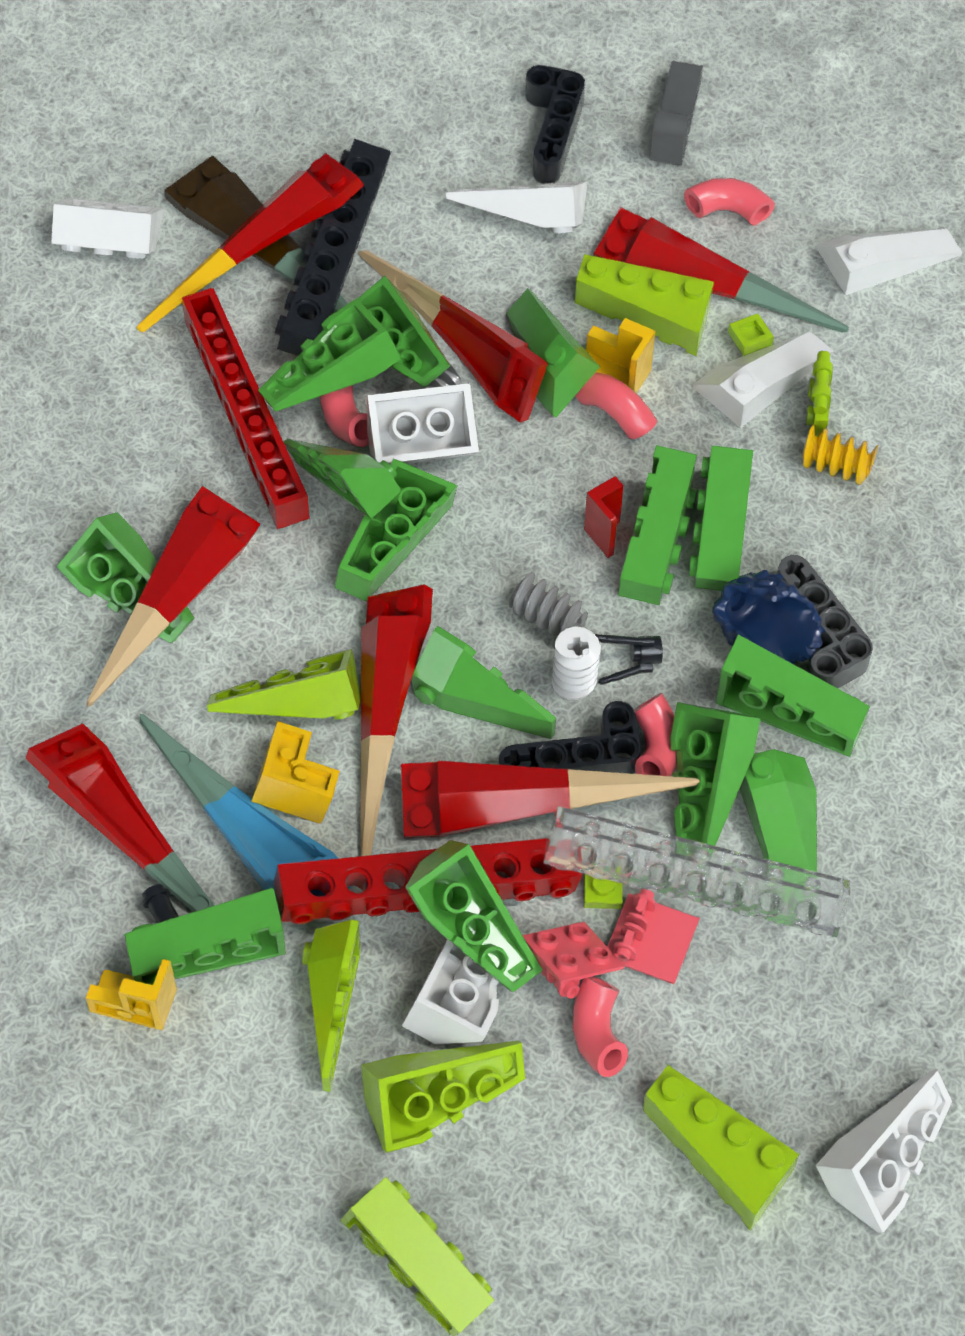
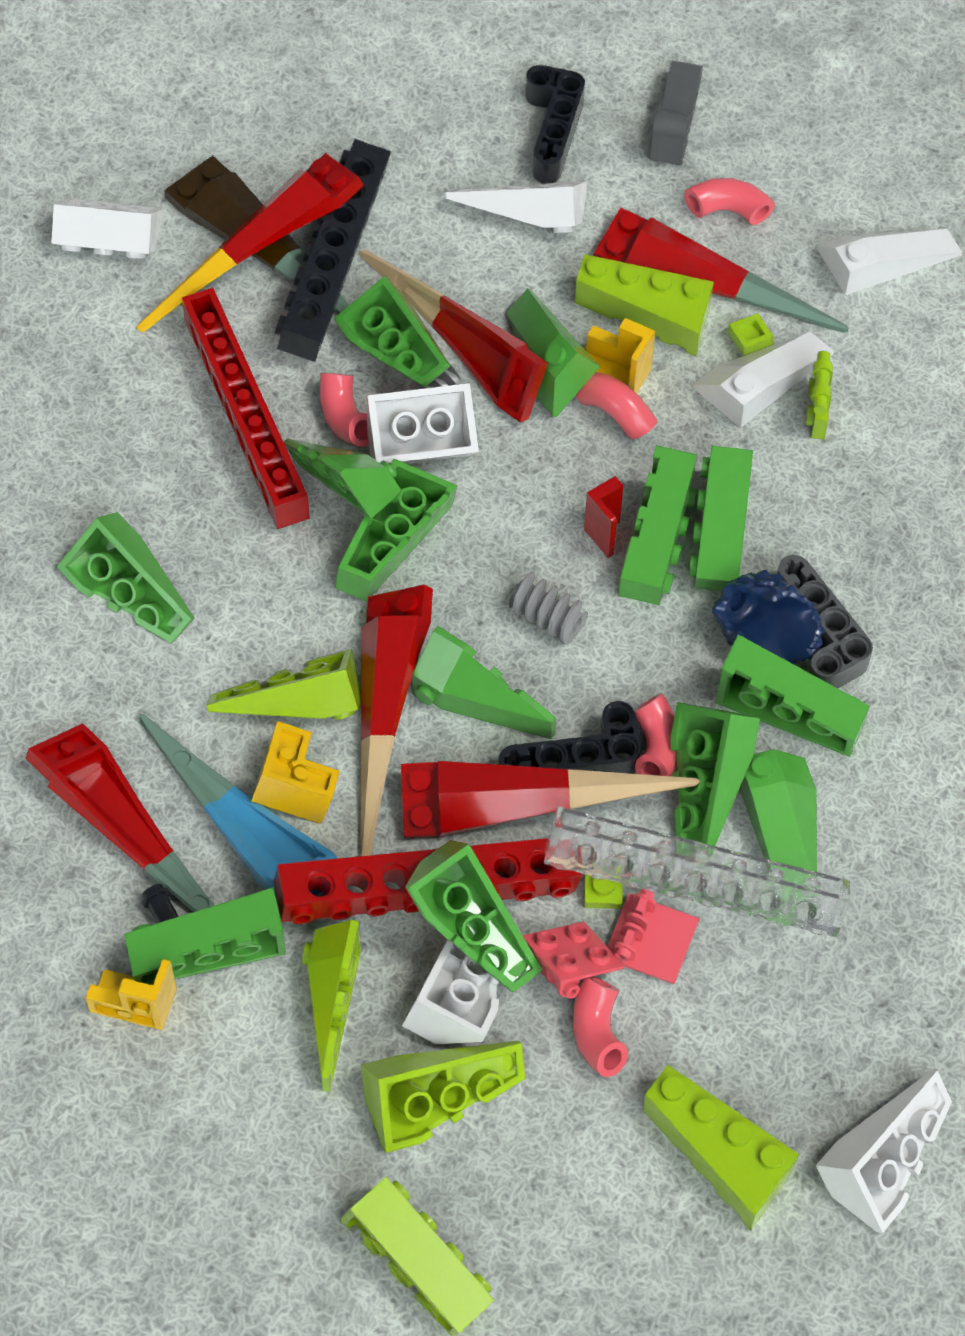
red plate [86,486,261,707] -> none
bright green wedge [258,298,401,412] -> none
white piece [552,626,601,700] -> none
black plant [595,634,663,685] -> none
yellow piece [802,425,879,485] -> none

